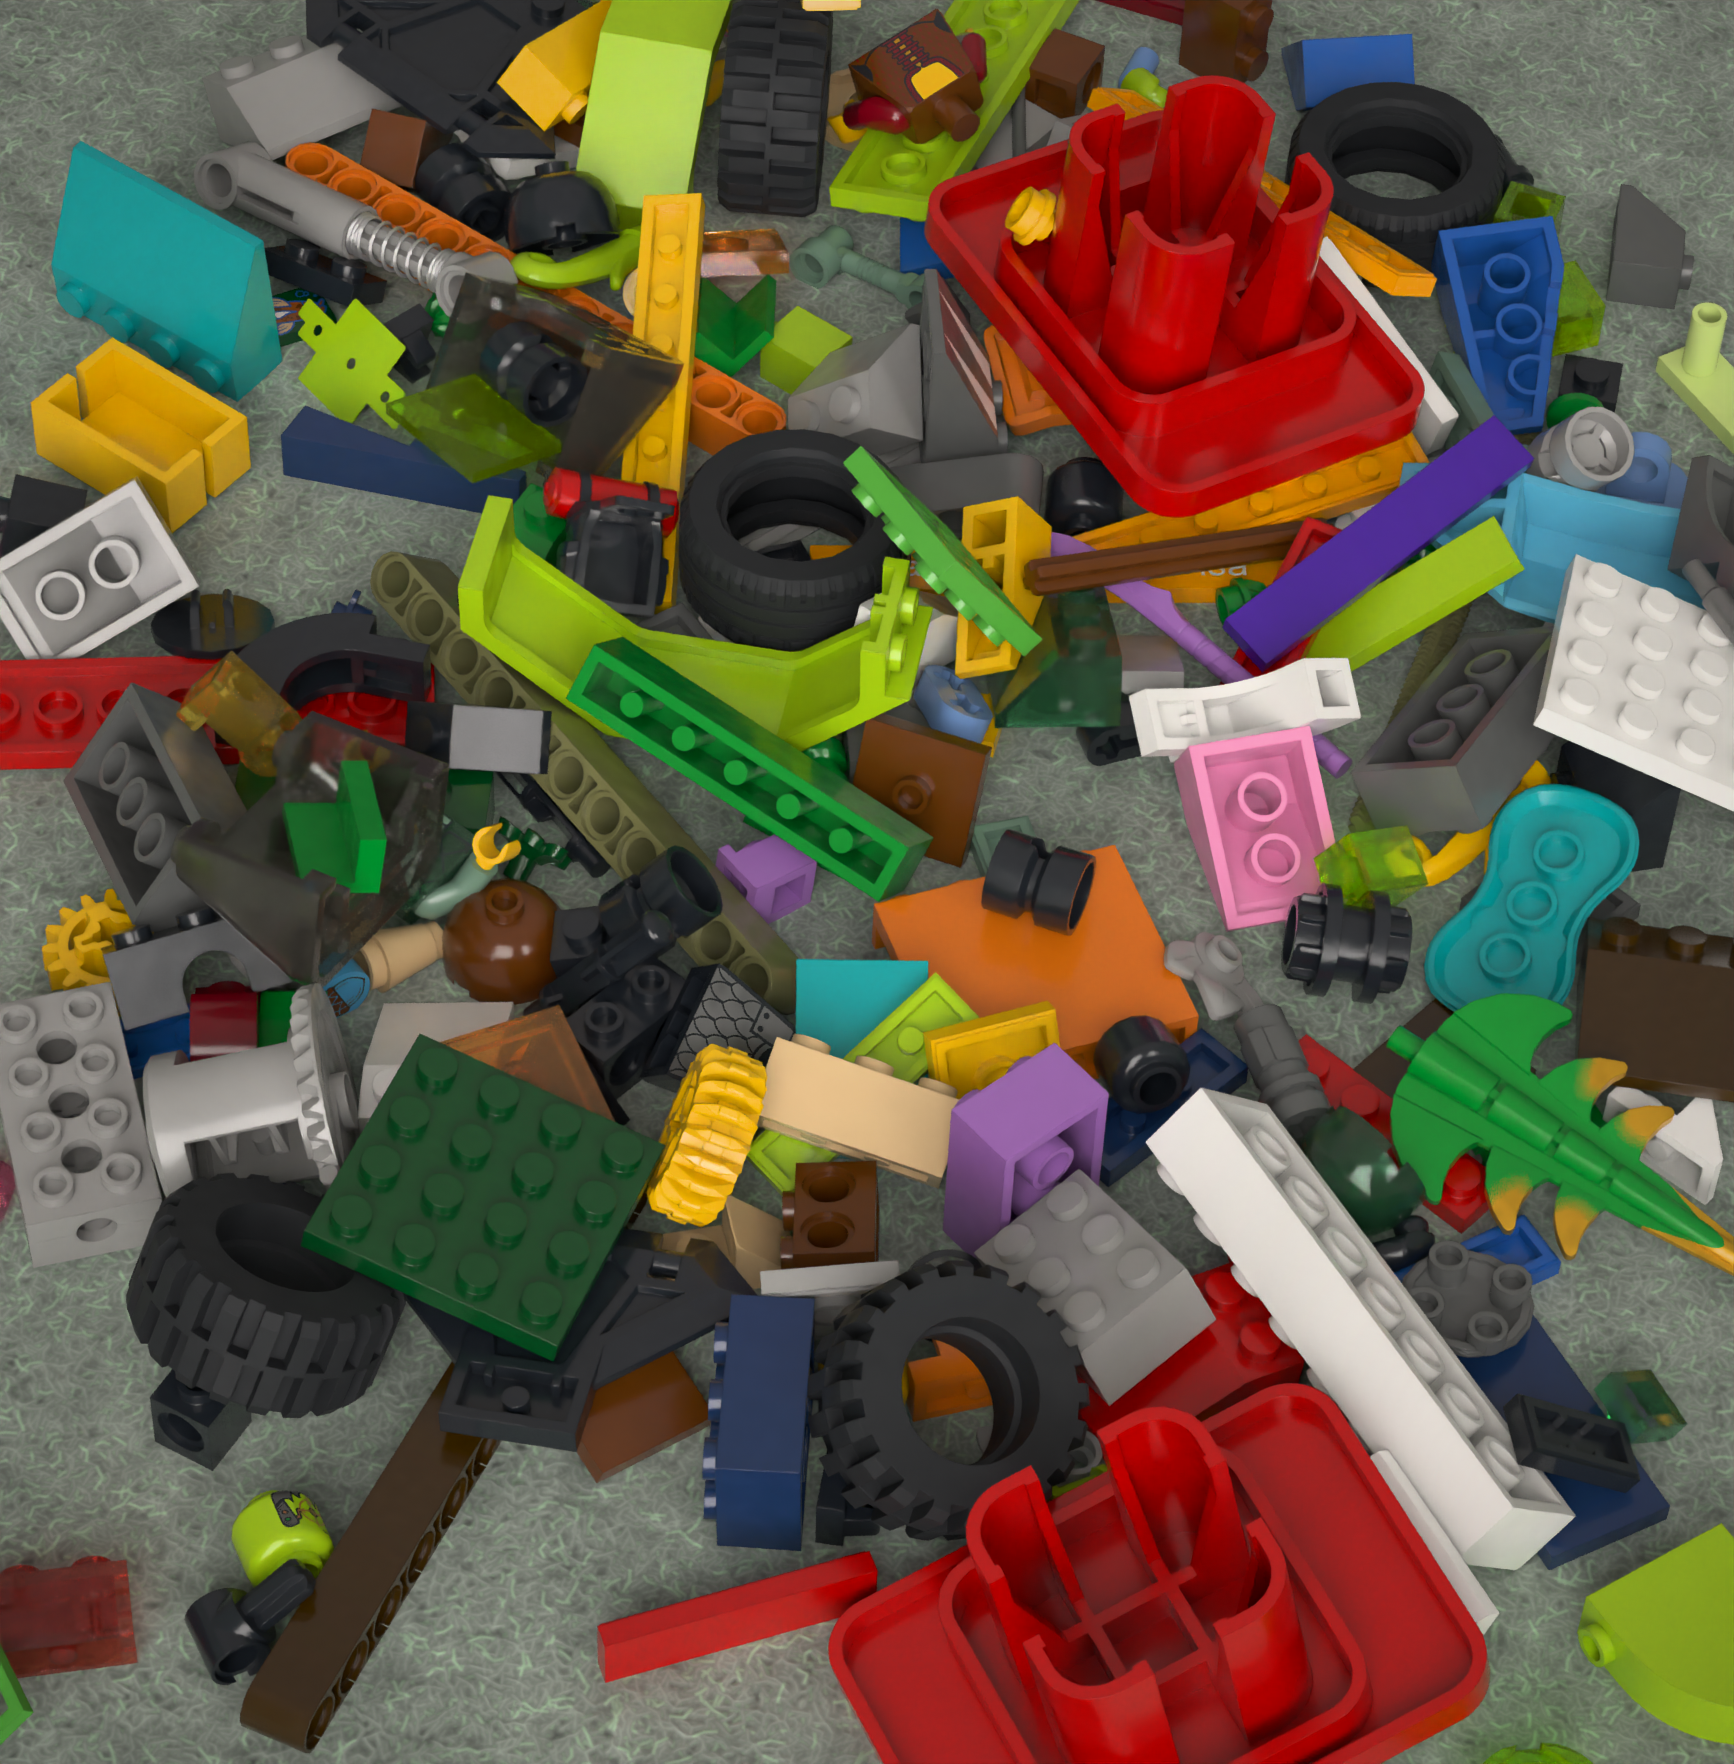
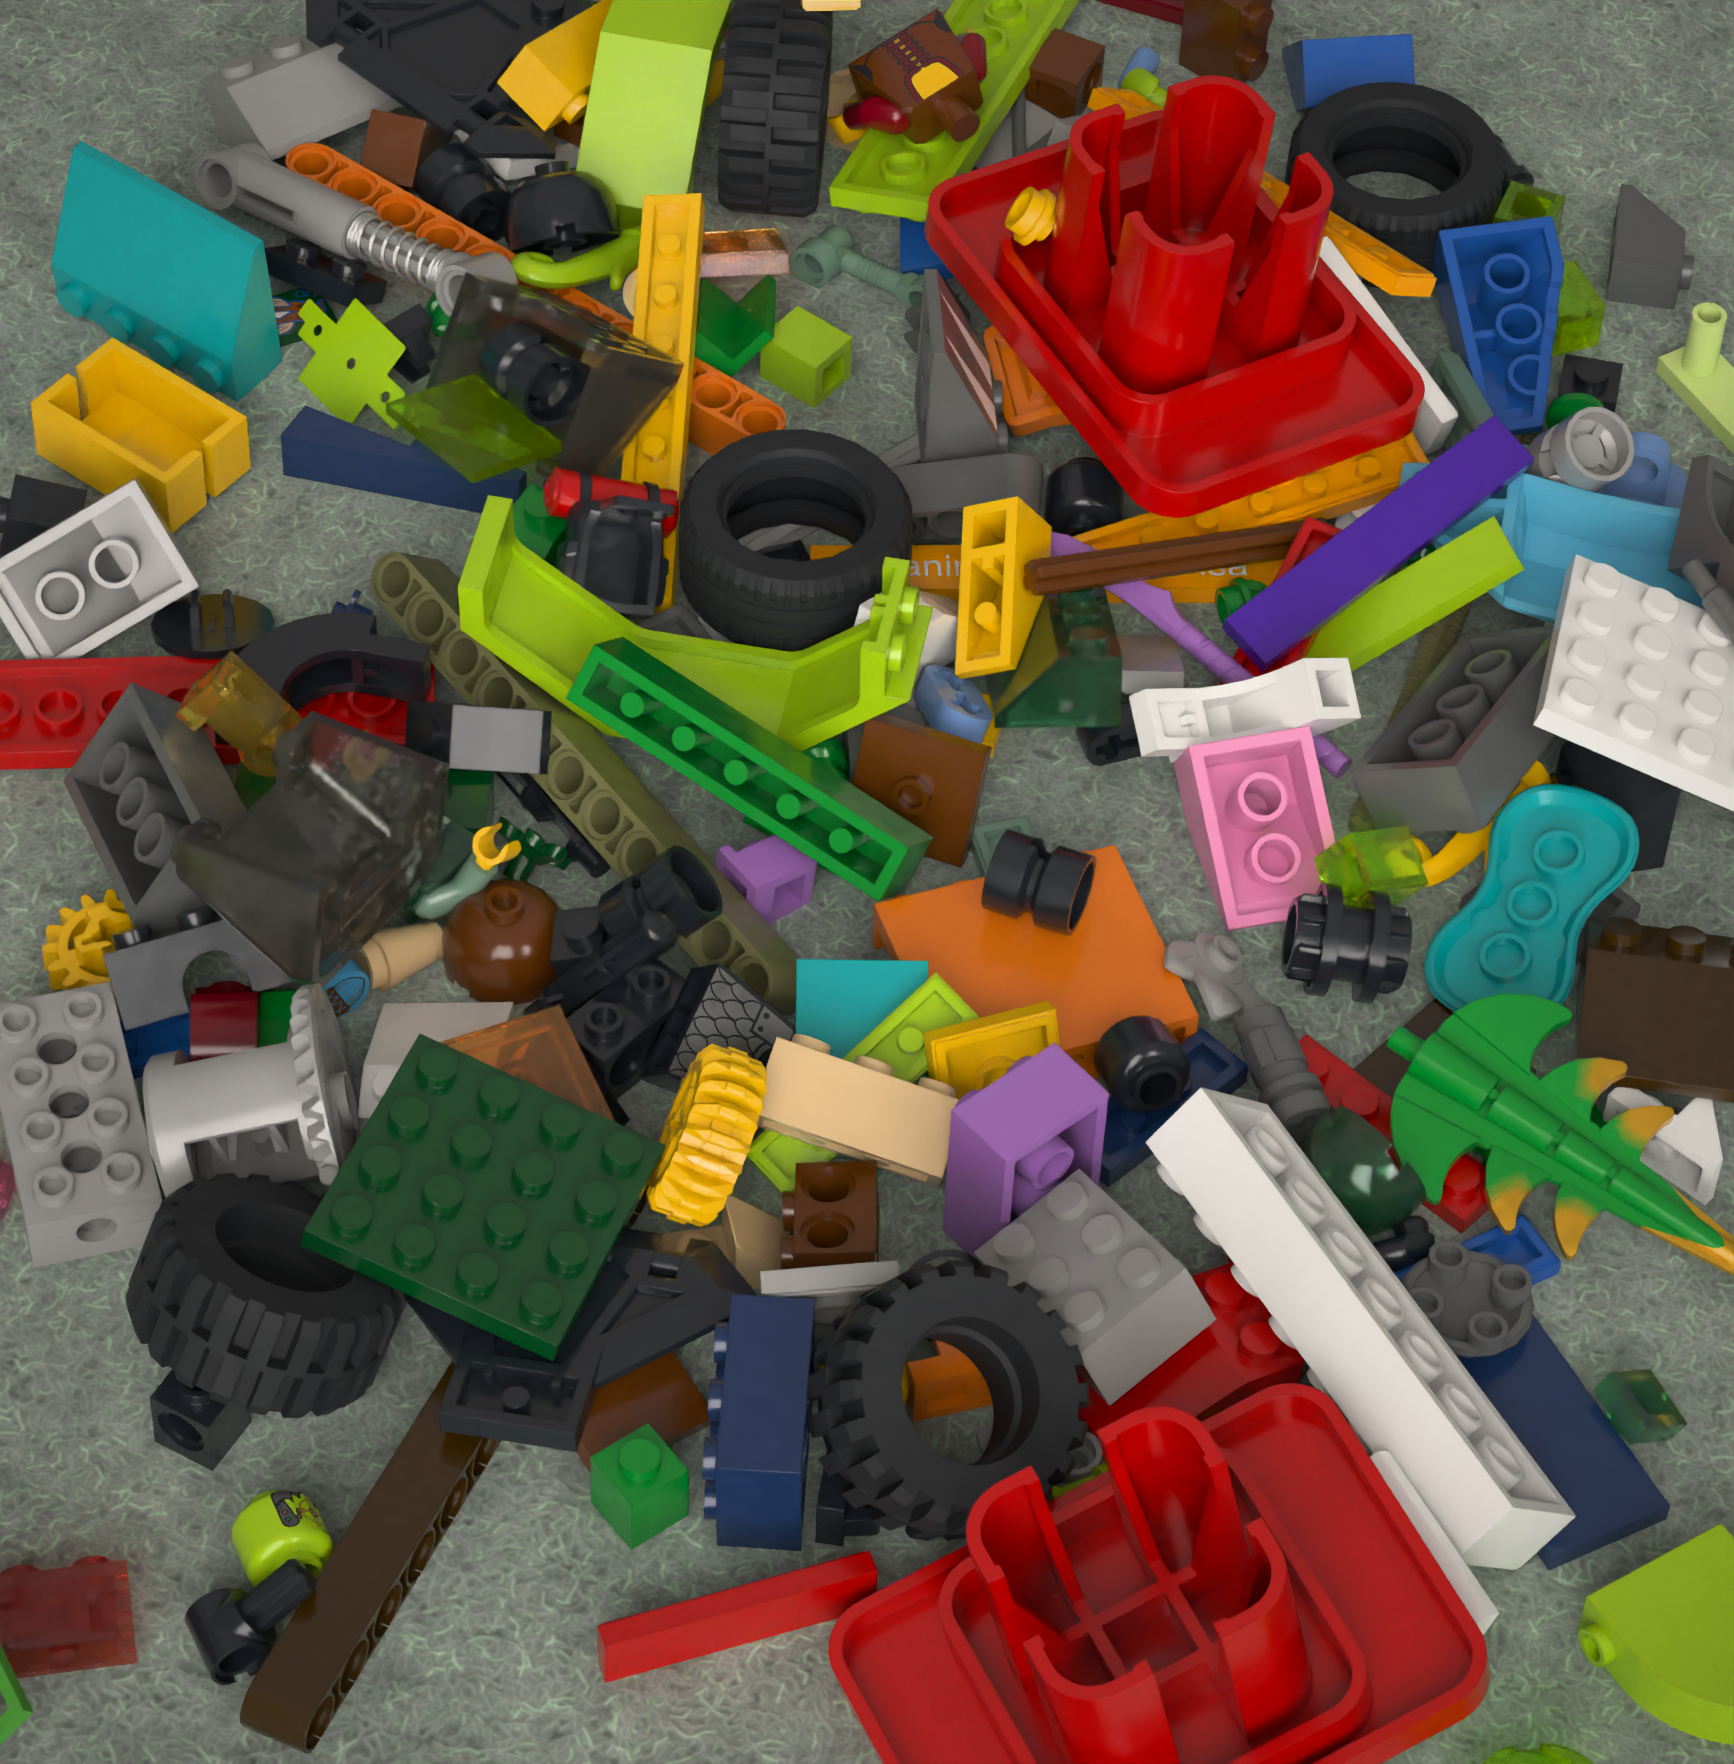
green panel [282,760,387,893] -> none
light grey slope [788,323,923,456] -> none
bright green plate [843,446,1043,657] -> none
black plate [1503,1393,1640,1493] -> none
none -> green brick [590,1423,689,1550]

